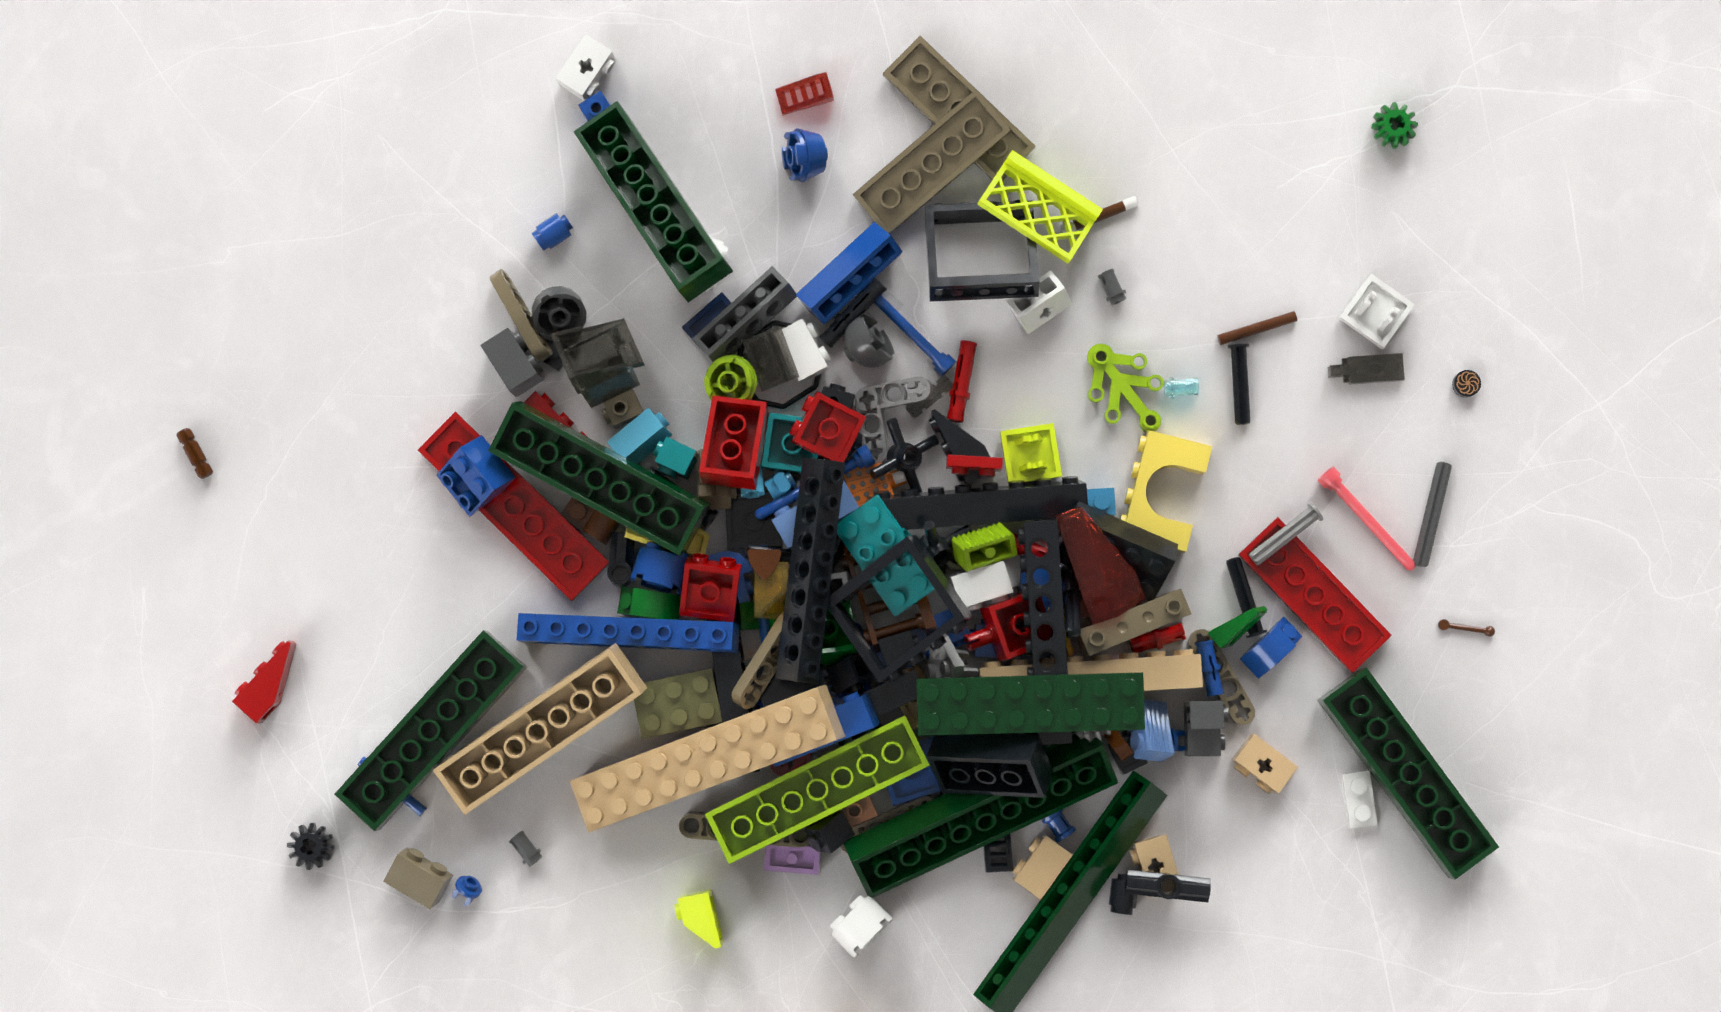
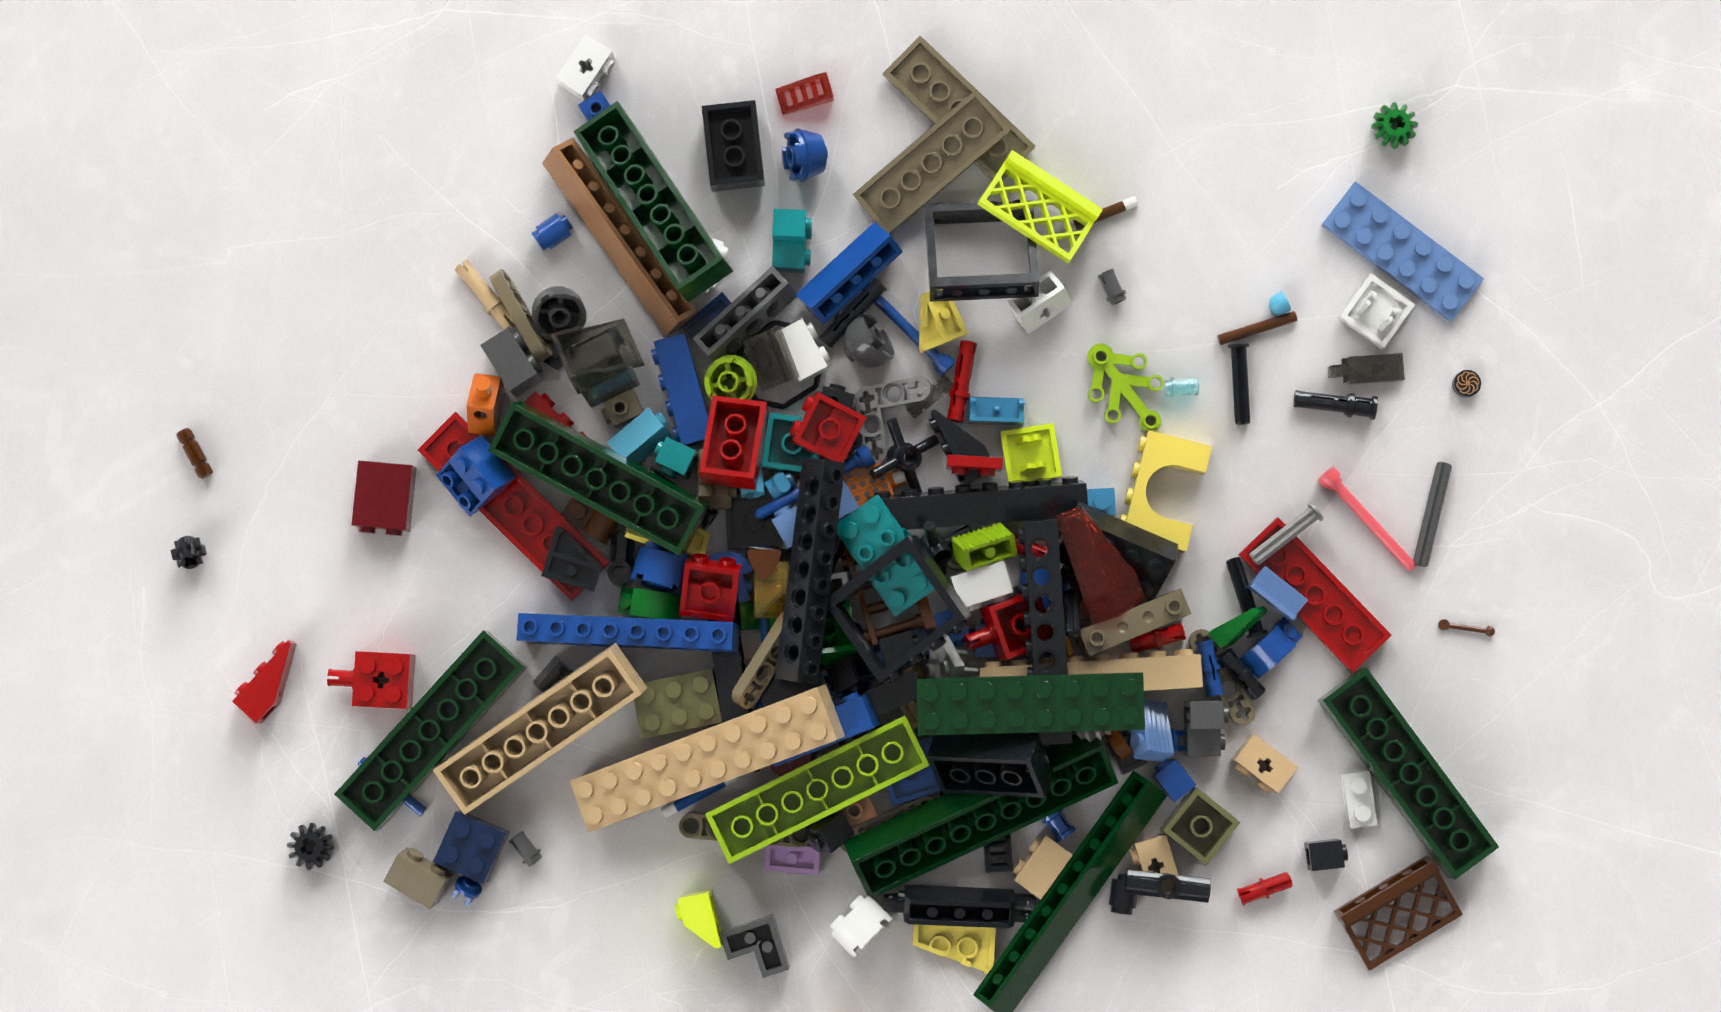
none -> black gear [170,536,207,569]
none -> red brick [327,651,416,709]
none -> dark red brick [351,460,417,536]
none -> dark blue brick [433,810,510,884]
none -> tan pin [454,259,515,330]
none -> orange torso [466,373,505,437]
none -> black tile [533,656,574,692]
none -> black wing [541,526,602,592]
none -> medium nougat brick [542,138,698,336]
none -> blue brick [651,333,709,447]
none -> blue bar [661,777,738,818]
none -> black brick [702,100,765,192]
none -> dark grey brick [719,914,790,978]
none -> teal brick [772,209,812,273]
none -> black hinge [883,885,1037,928]
none -> light yellow wing [912,924,996,974]
none -> light yellow wing [919,289,968,354]
none -> dark azure hinge [969,396,1025,426]
none -> blue brick [1152,759,1196,802]
none -> olive brick [1160,787,1240,865]
none -> black pin [1218,648,1266,700]
none -> red axle [1237,872,1293,906]
none -> medium blue panel [1247,566,1308,621]
none -> medium azure hinge [1269,291,1291,315]
none -> black pin [1293,390,1378,420]
none -> black brick [1304,839,1348,871]
none -> medium blue plate [1321,181,1484,322]
none -> reddish brown fence [1333,856,1463,971]

